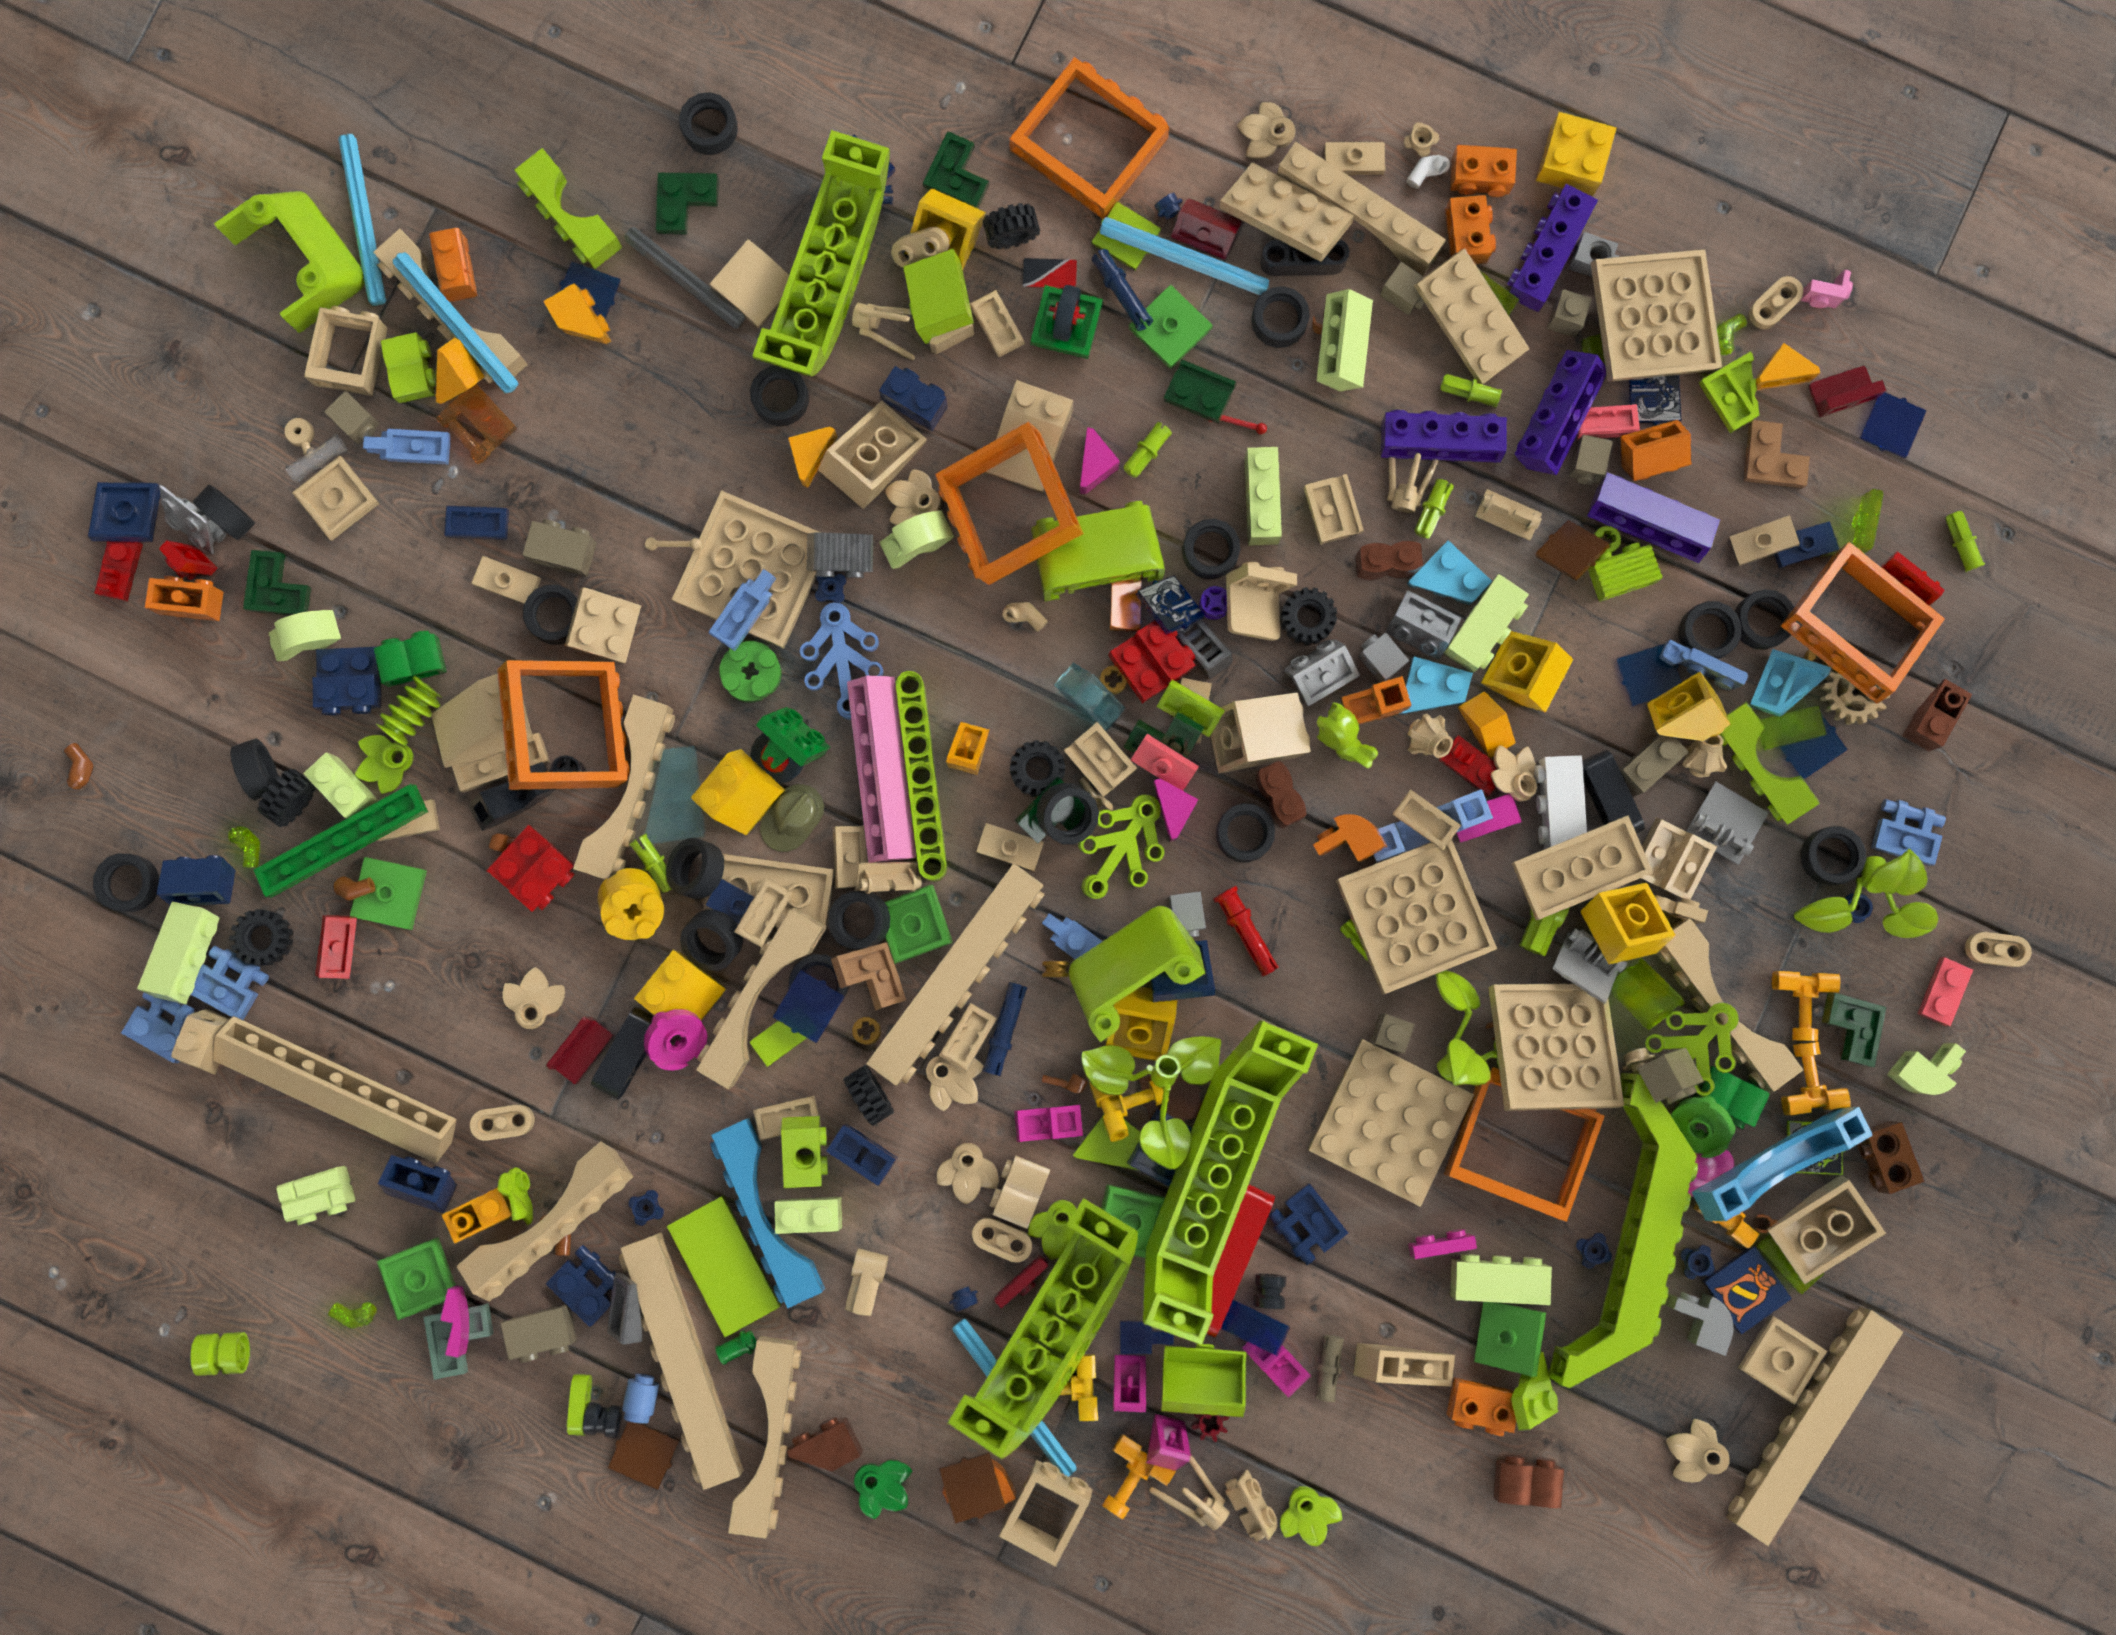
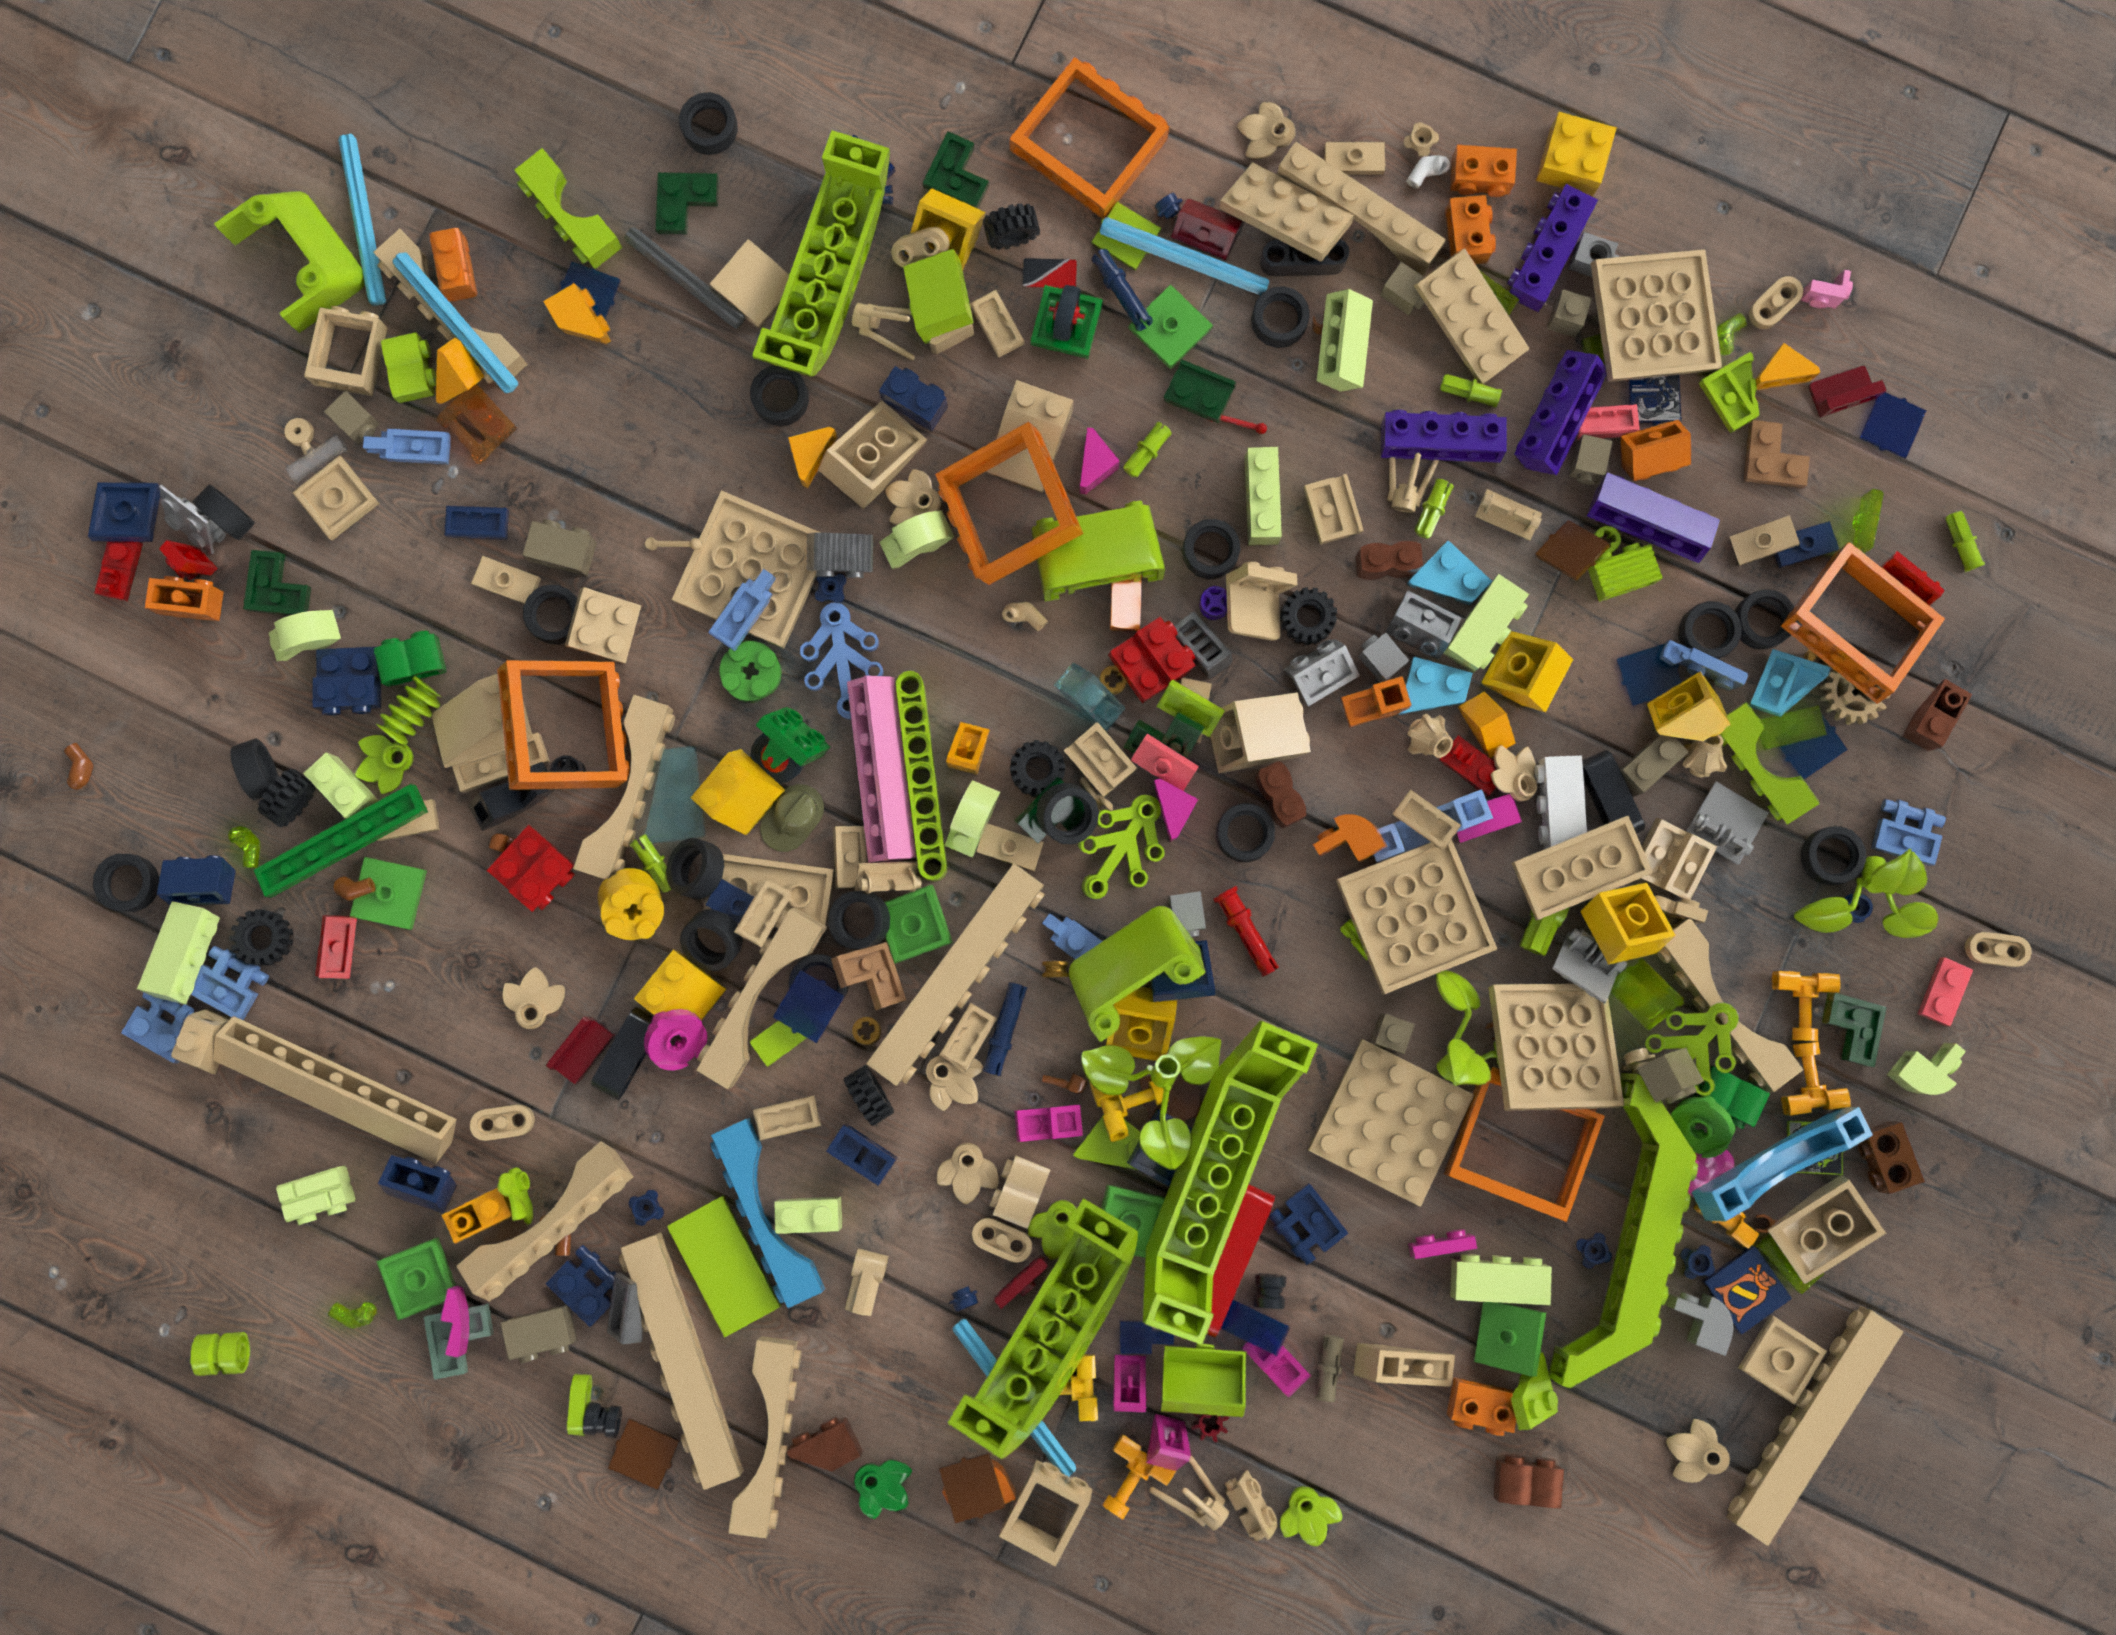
medium blue brick [622,1374,659,1423] -> none
green pin [715,1331,757,1365] -> none
lime brick [781,1116,828,1188] -> none
piece [1136,575,1205,635] -> none
lime animal [1317,702,1378,769] -> none
none -> yellowish green brick [945,780,1000,858]

